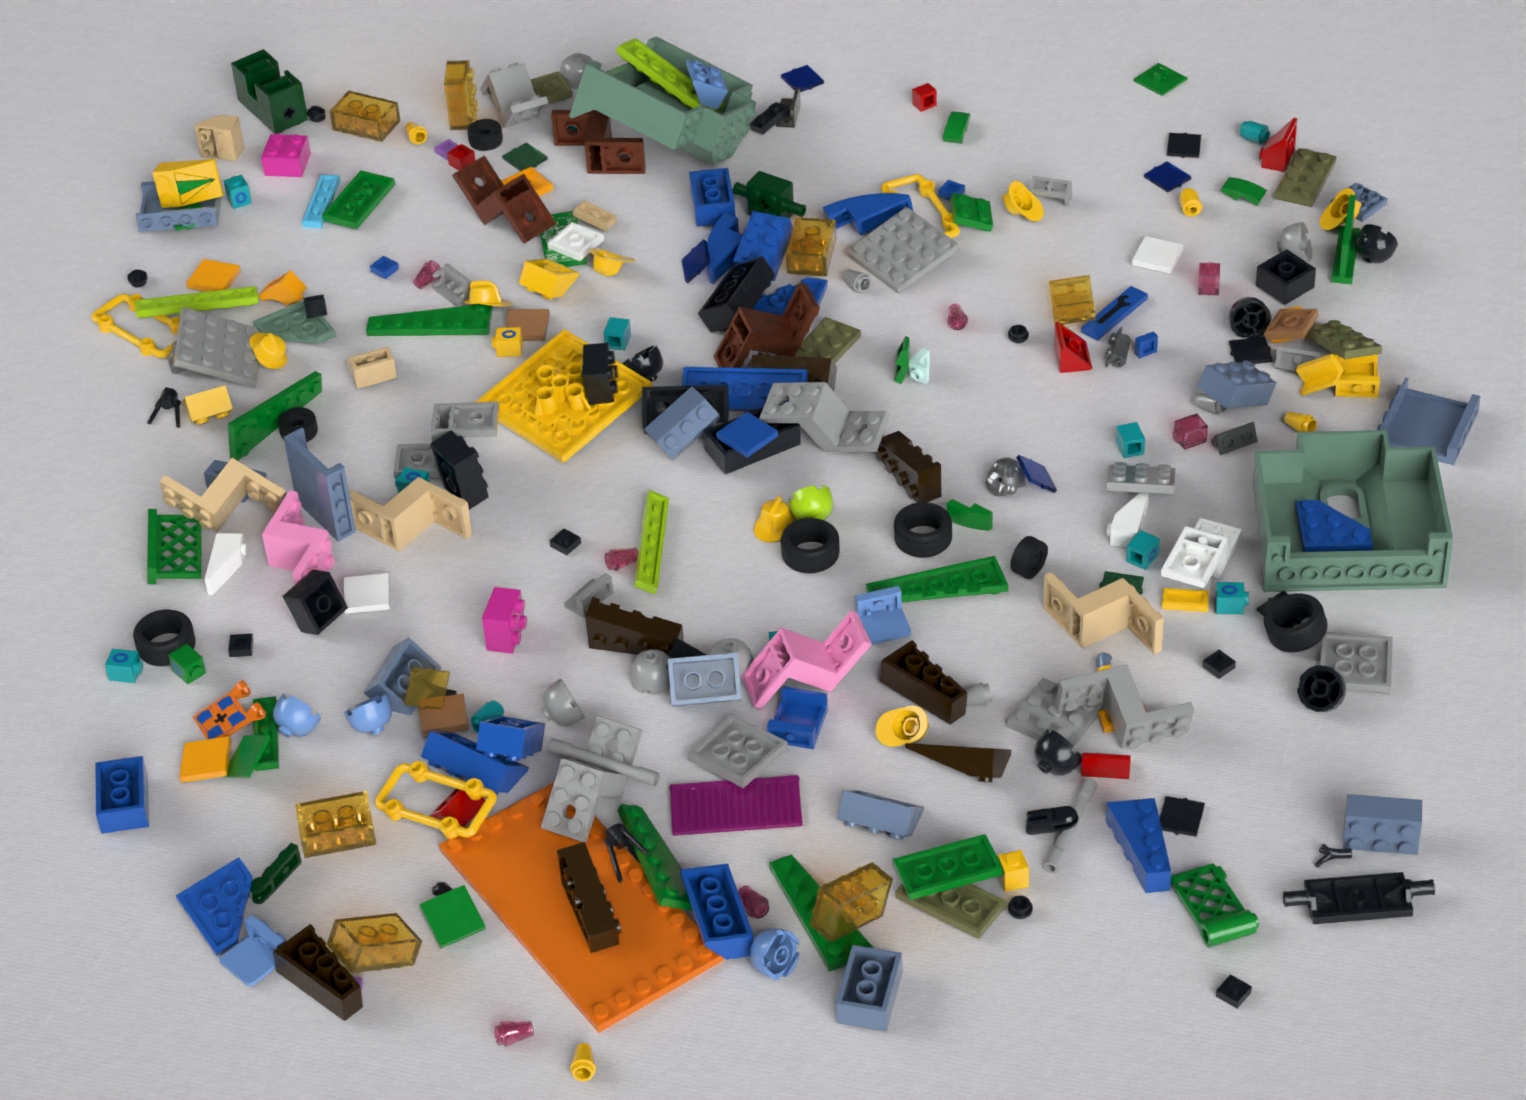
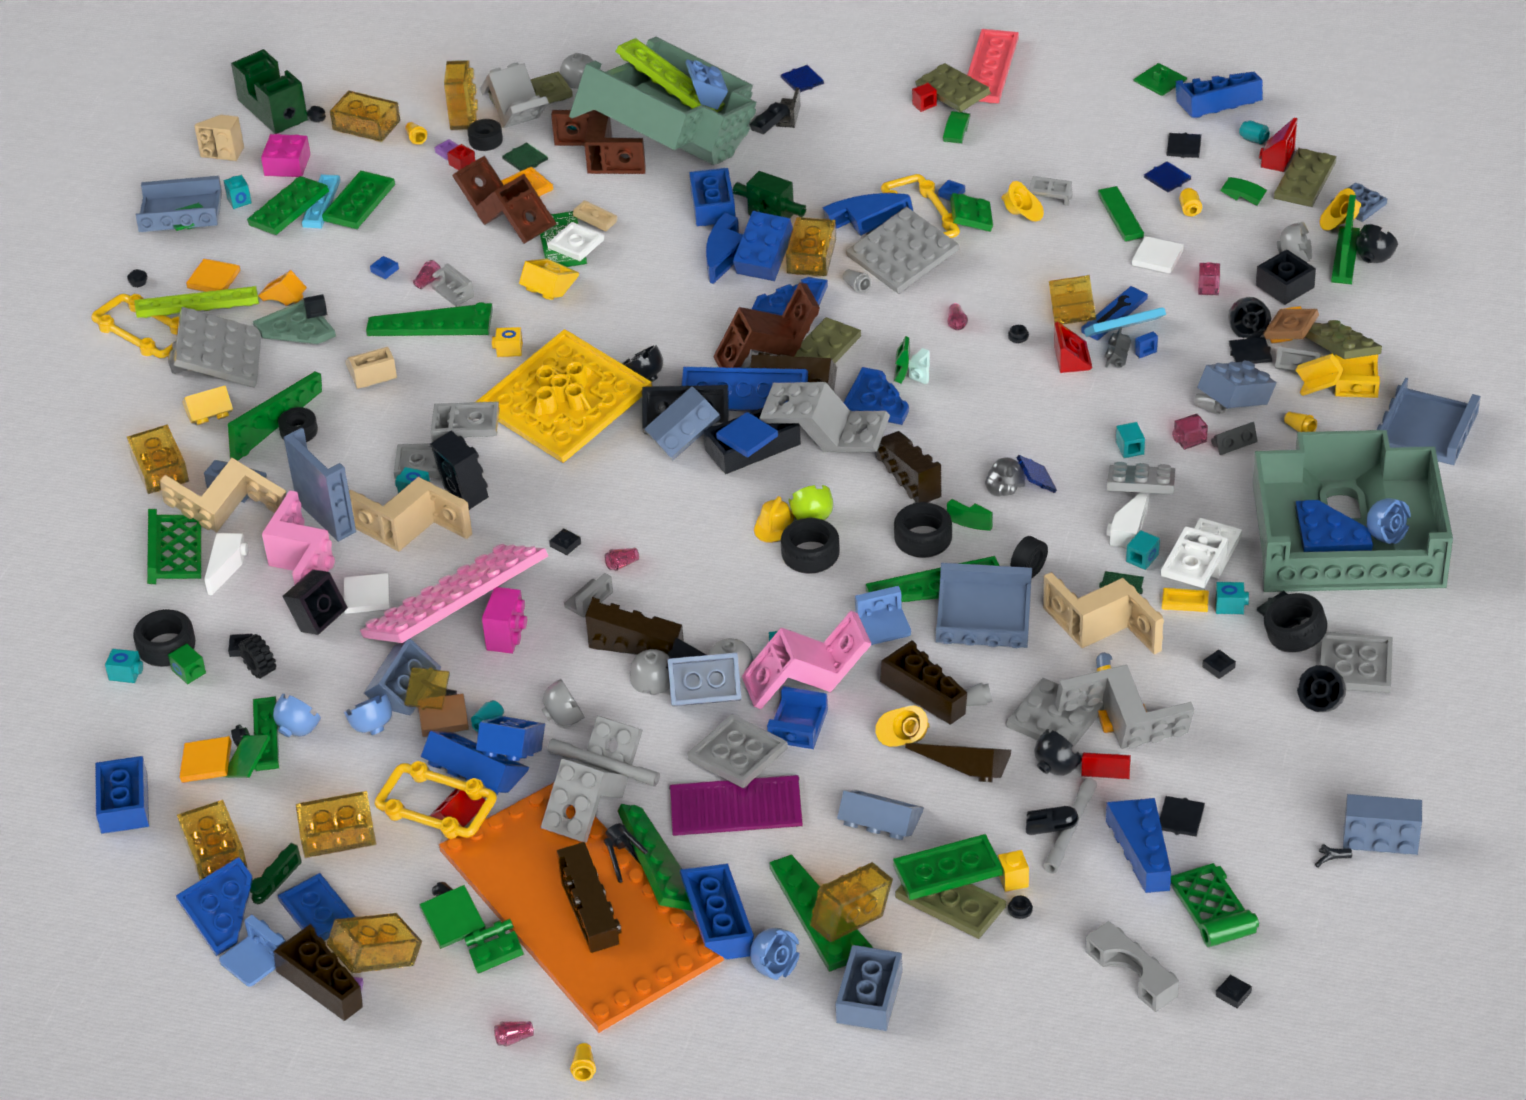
black plant [147,387,181,428] -> none
yellow slope [153,159,224,208] -> none
orange flag [193,680,266,739] -> none
yellow piece [249,333,287,369] -> none
yellow piece [464,280,513,307] -> none
medium nougat tile [505,309,550,341] -> none
black brick [582,342,619,405] -> none
yellow piece [590,248,636,276] -> none
teal brick [603,317,631,351] -> none
lime plate [634,490,669,594] -> none
clear blue piece [681,239,711,283] -> none
black brick [698,256,776,332] -> none
clear pink cone [738,886,769,919] -> none
black plate [1283,872,1435,925] -> none
none -> clear yellow brick [127,424,189,494]
none -> clear yellow brick [177,800,248,880]
none -> black plate [231,724,250,747]
none -> black tyre [238,634,277,679]
none -> green plate [247,176,329,235]
none -> blue tile [277,873,357,941]
none -> bright pink plate [360,544,548,643]
none -> green plate [464,919,524,974]
none -> blue plate [844,367,909,425]
none -> olive plate [915,63,991,112]
none -> sand blue panel [936,563,1032,648]
none -> coral plate [967,29,1019,103]
none -> medium azure tile [1084,307,1166,337]
none -> light grey arch [1086,921,1179,1012]
none -> green tile [1098,186,1144,242]
none -> blue wedge [1176,72,1263,118]
none -> medium blue cylinder [1367,498,1411,544]

